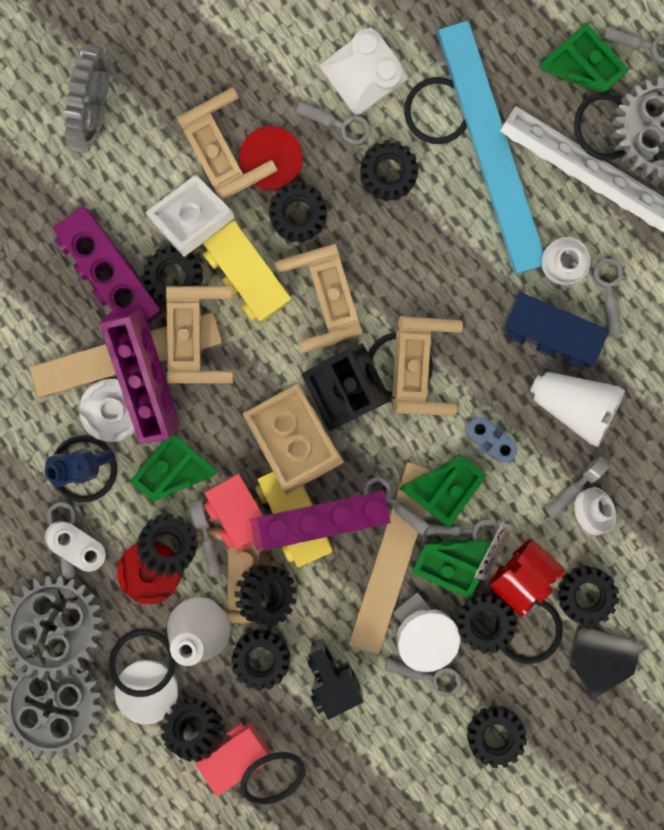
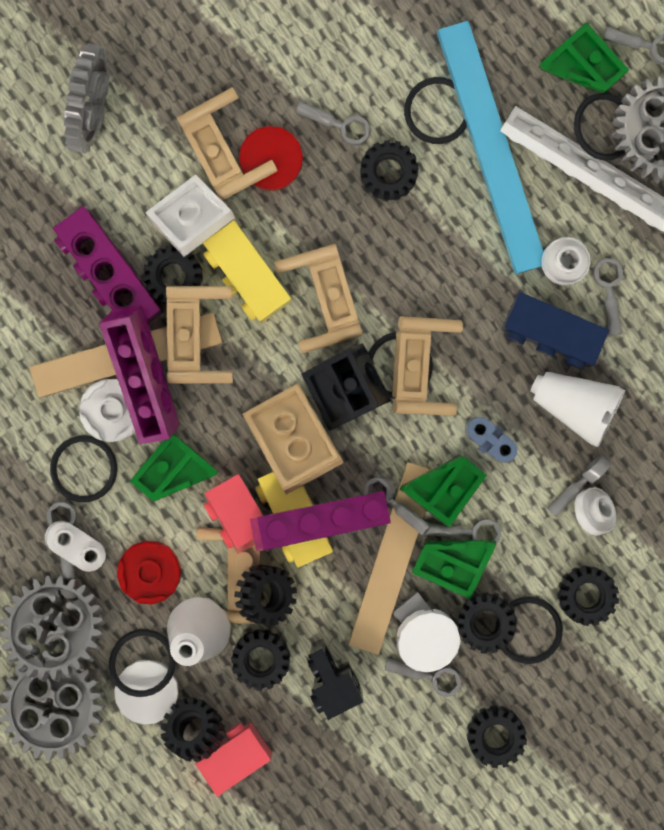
dark blue piece [45,449,115,487] -> none
black tyre [136,514,198,577] -> none
light grey piece [190,499,222,577] -> none
black tyre [240,752,305,805] -> none
black tyre [269,182,327,243] -> none
white slope [319,27,408,116] -> none
sticker [474,522,513,581] -> none
red brick [488,539,566,617] -> none
black slope [570,625,641,701] -> none

